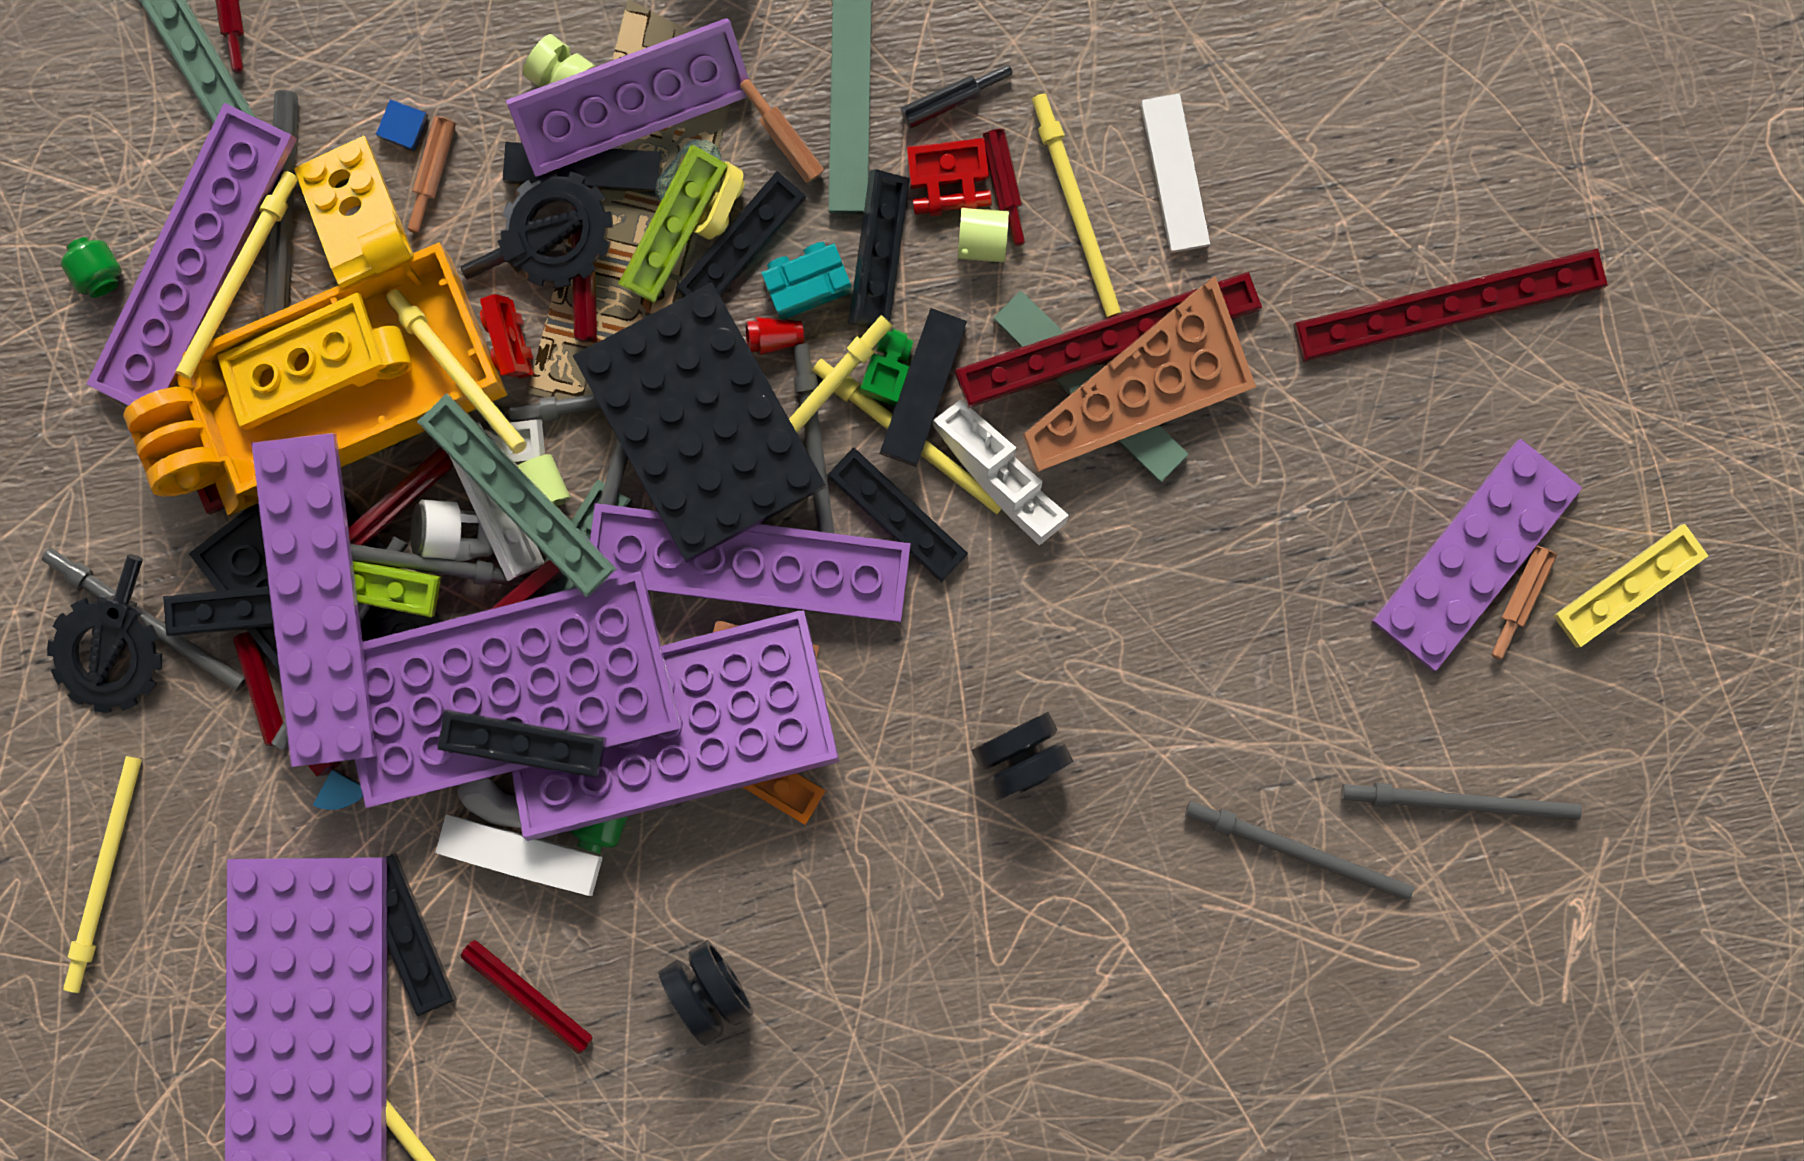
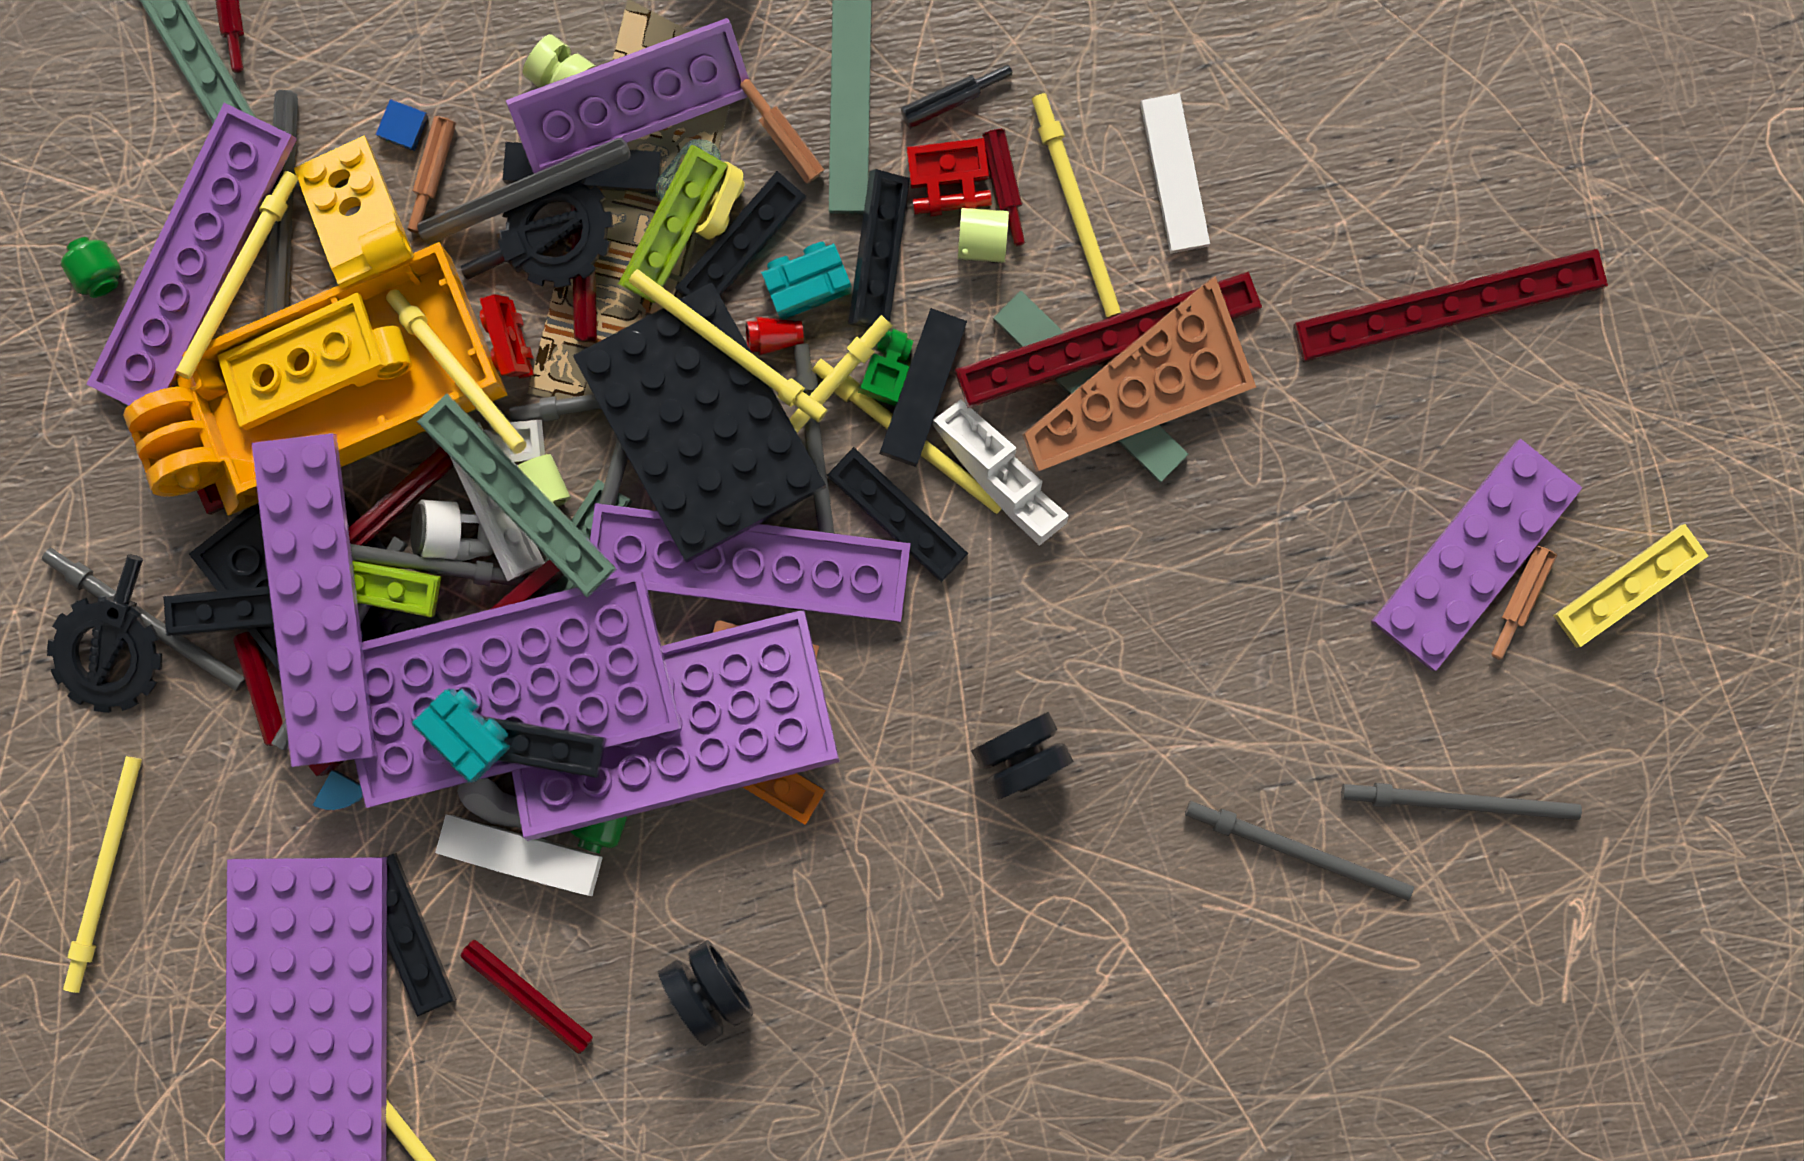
none -> teal brick [412,689,510,783]
none -> dark grey axle [417,138,631,244]
none -> light yellow bar [629,269,827,422]

